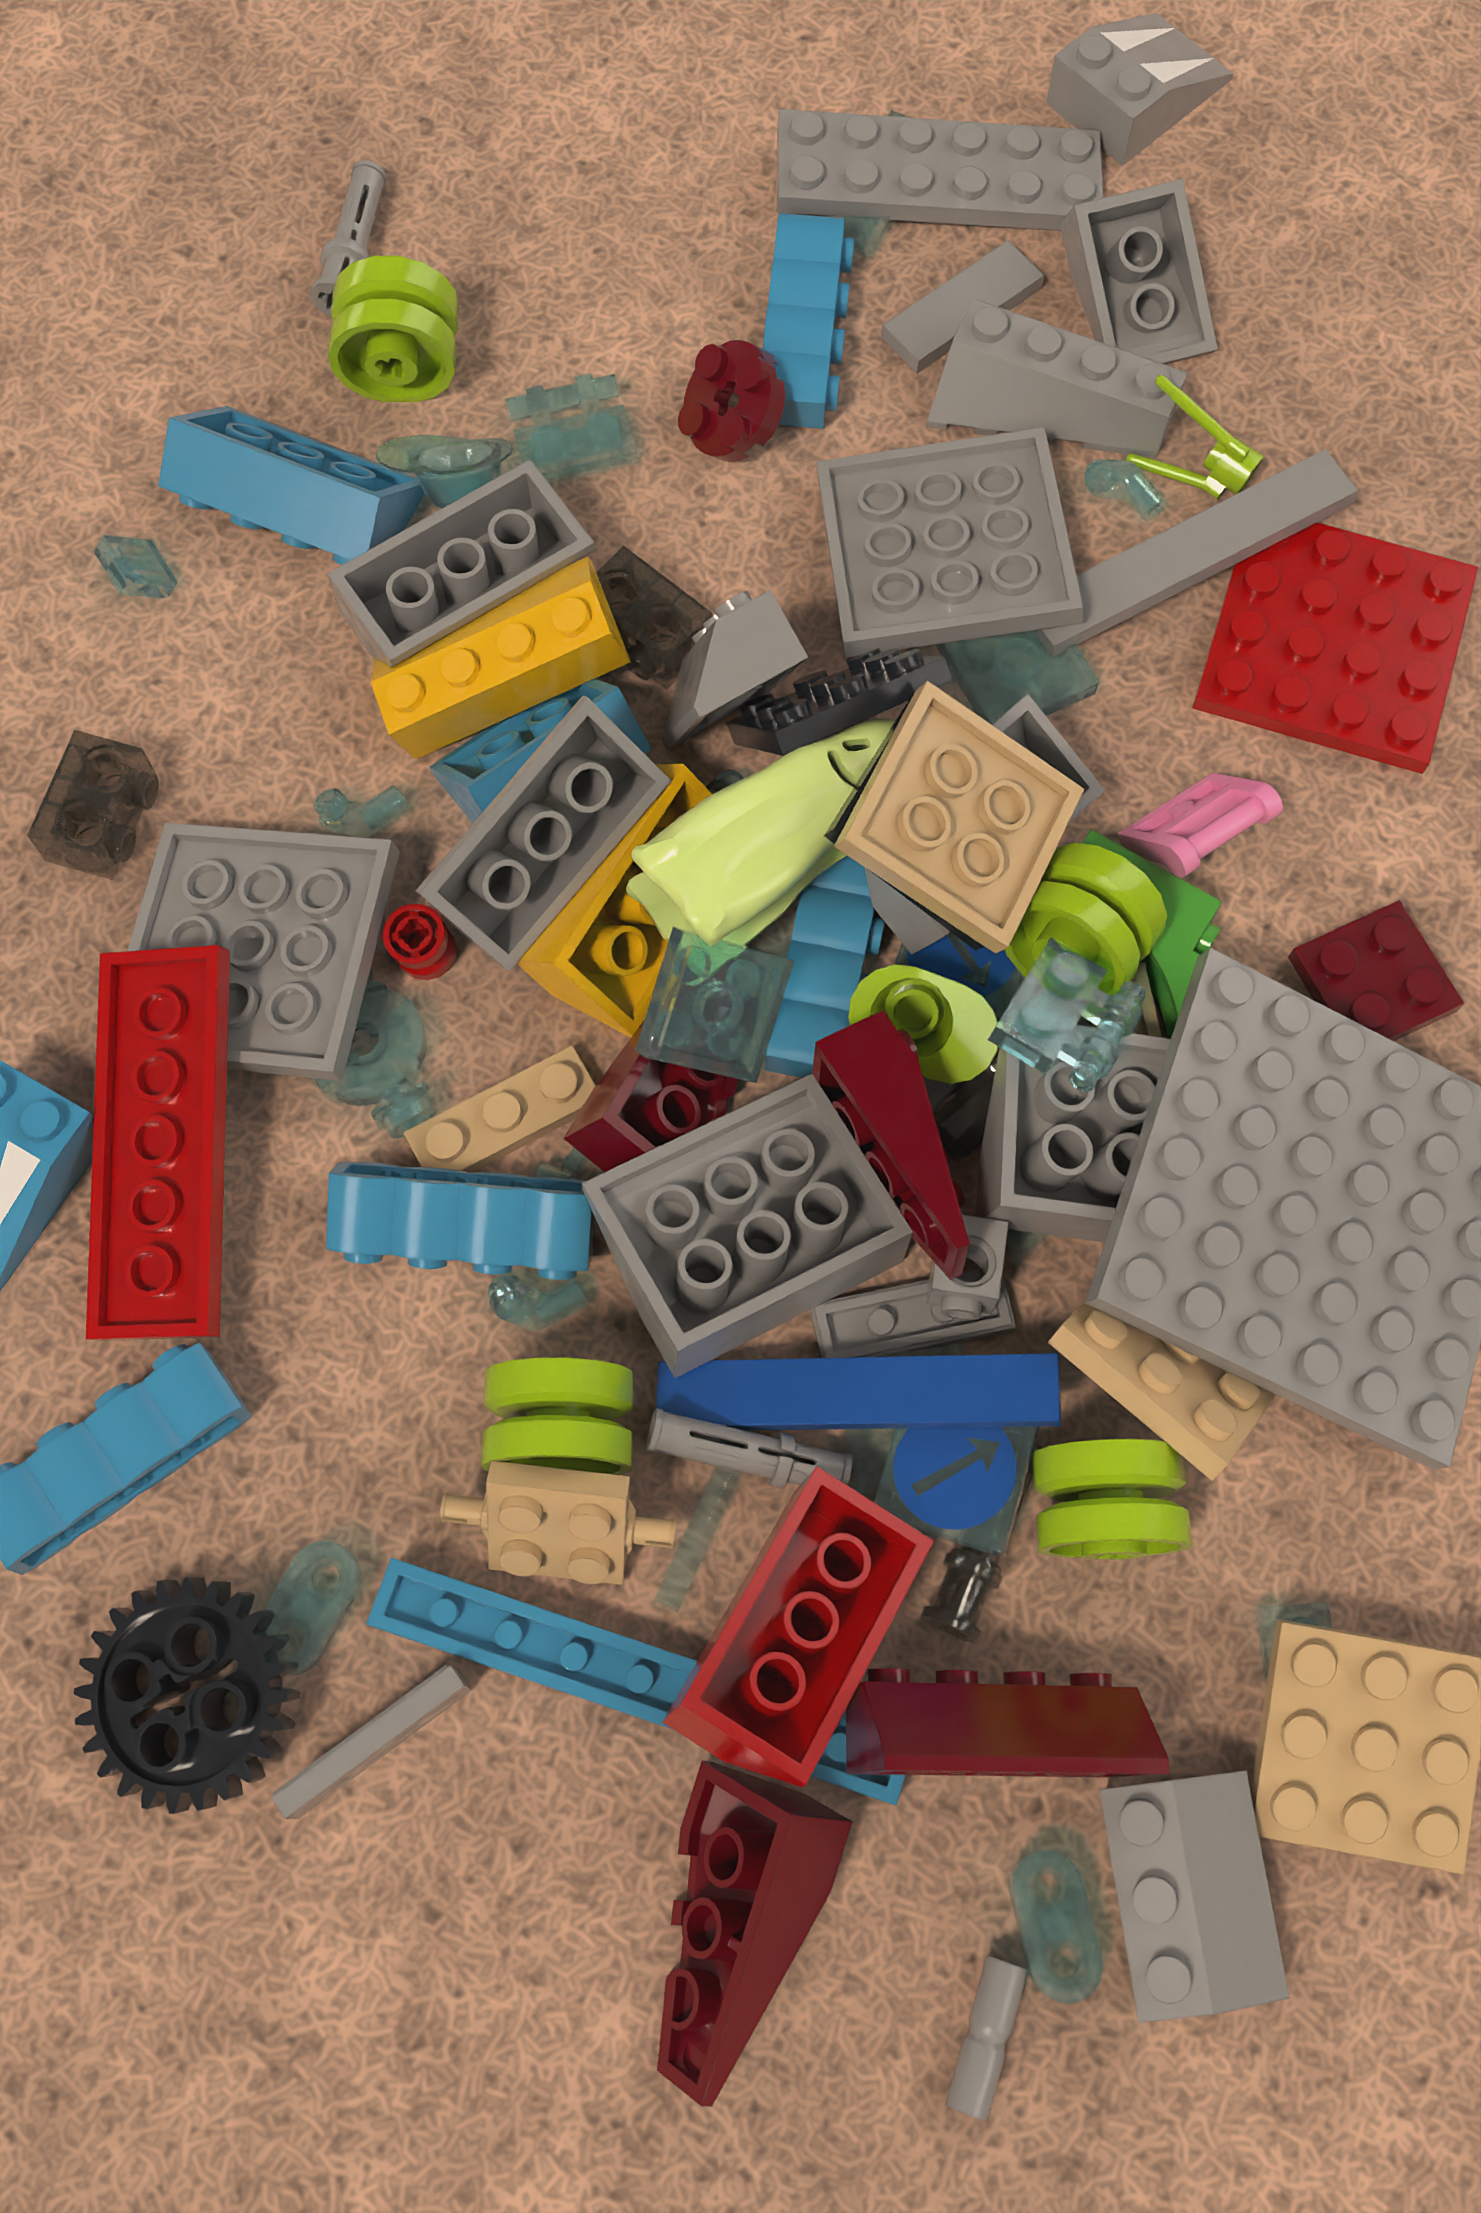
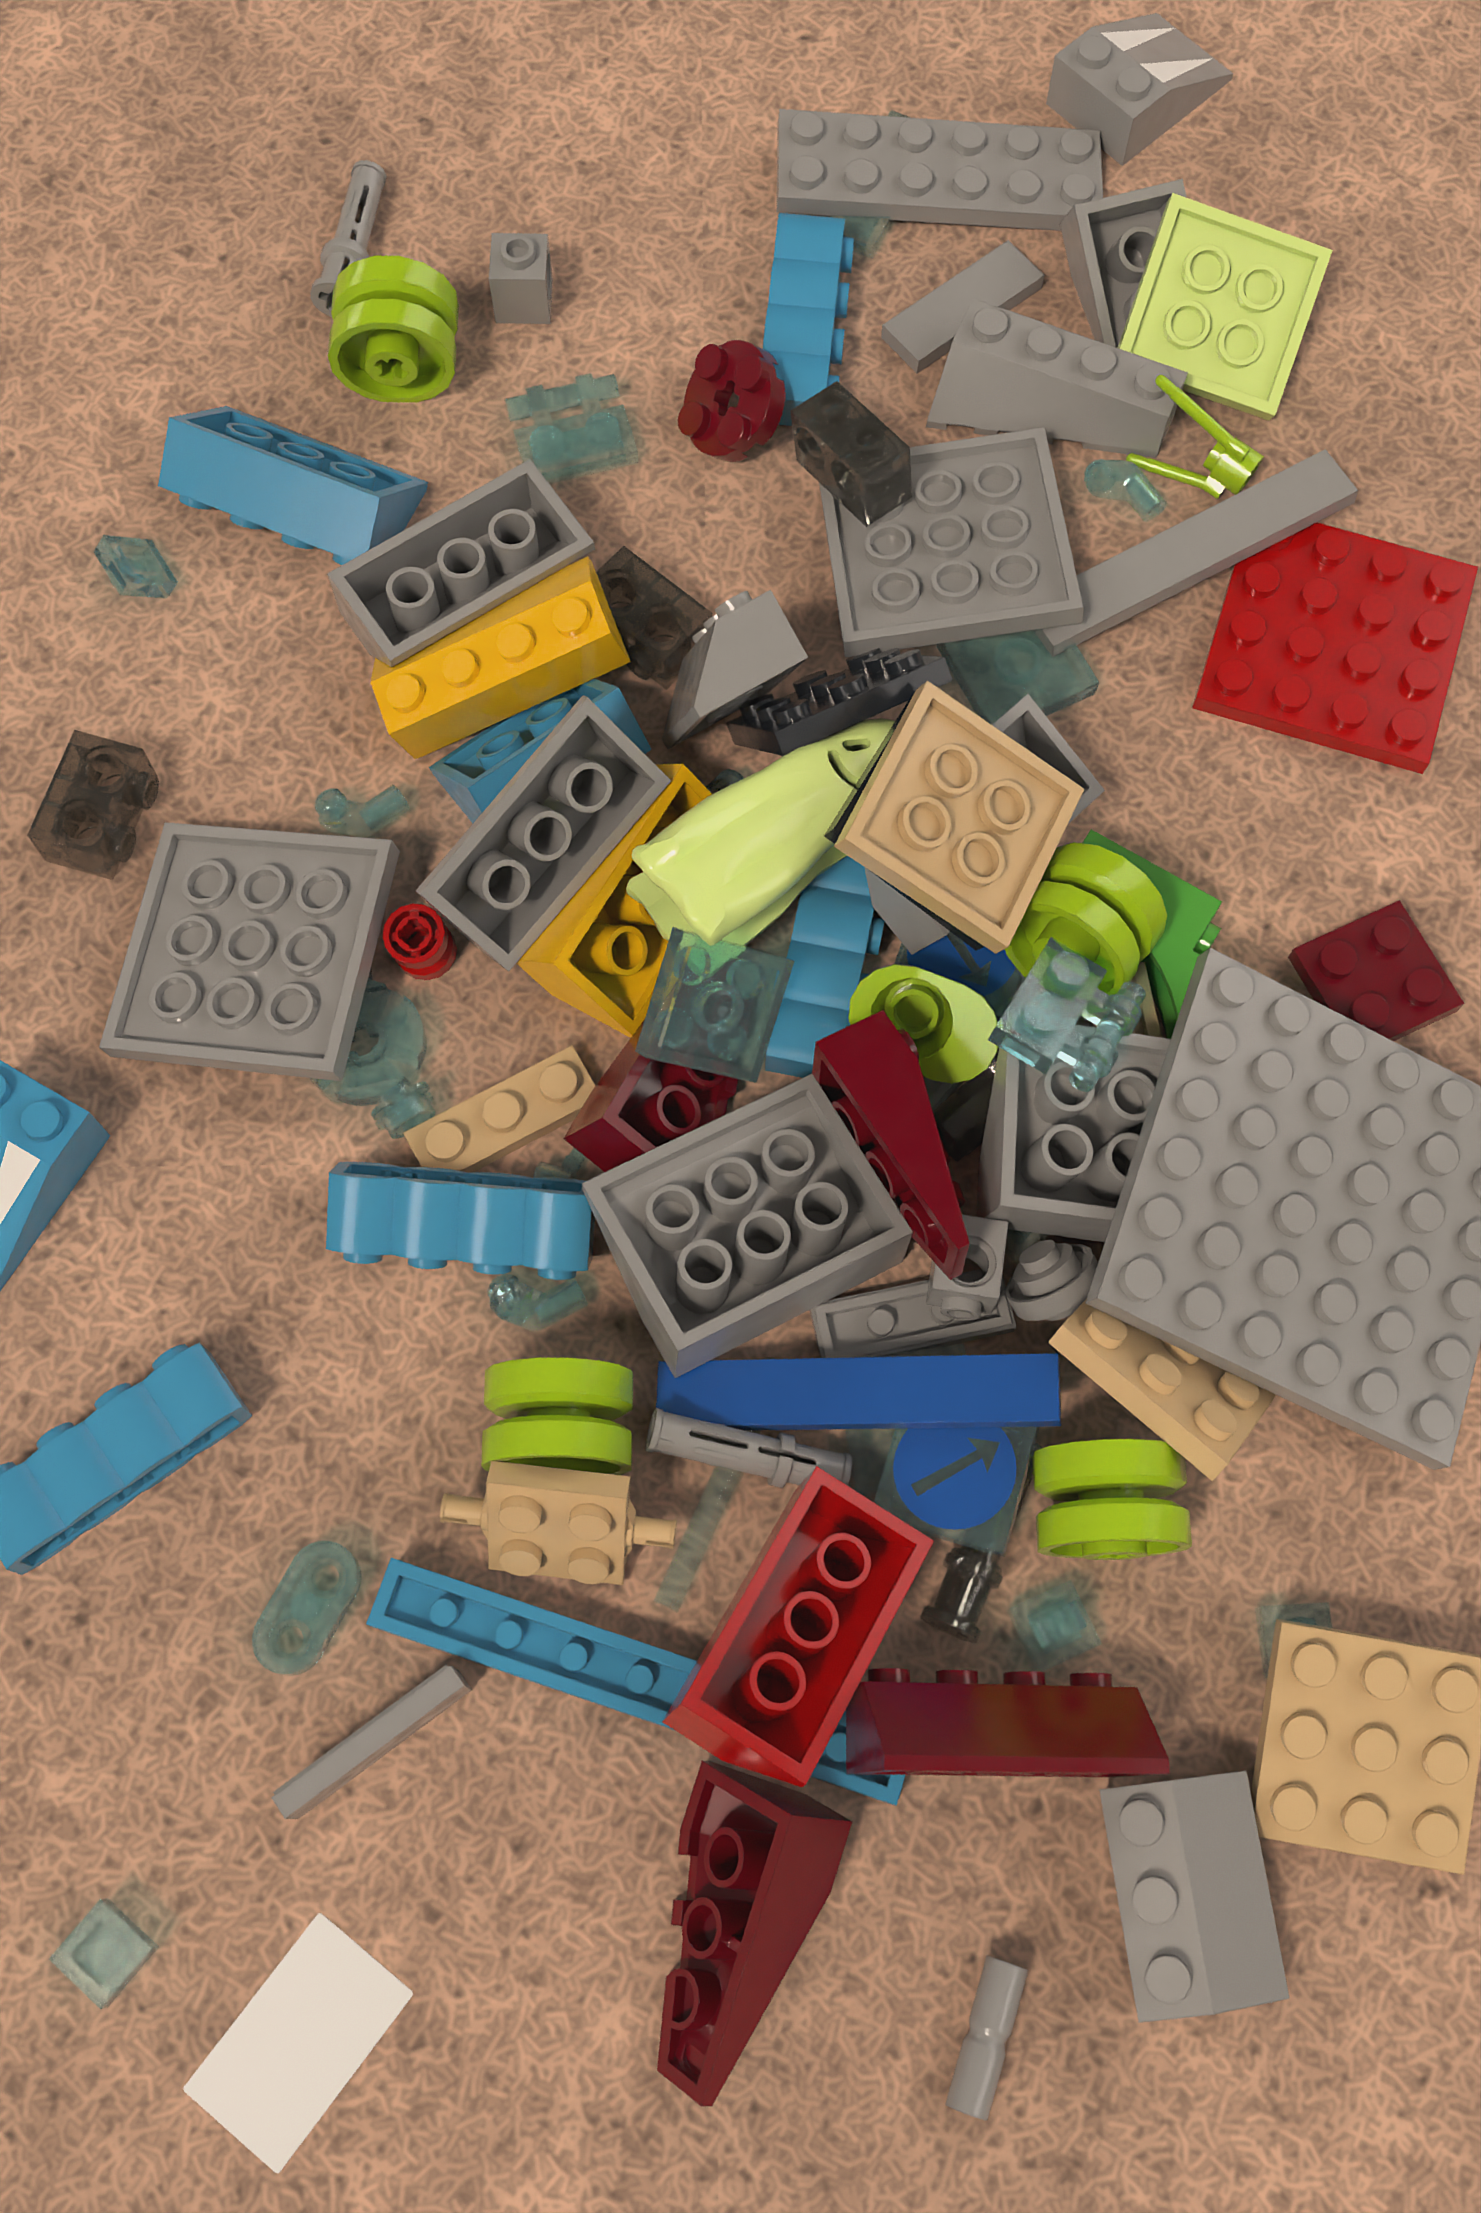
black gear [74,1577,300,1814] -> none
red plate [86,945,230,1341] -> none
clear light blue piece [376,435,513,509] -> none
clear light blue plate [1009,1850,1103,2003] -> none
bright pink plate [1117,773,1283,878] -> none
none -> clear light blue plate [49,1898,159,2009]
none -> white sticker [183,1913,413,2173]
none -> light grey brick [489,233,553,324]
none -> clear smoke brick [790,381,912,527]
none -> light grey plate [1005,1240,1098,1321]
none -> clear light blue tile [1007,1580,1102,1672]
none -> yellowish green plate [1118,193,1333,421]

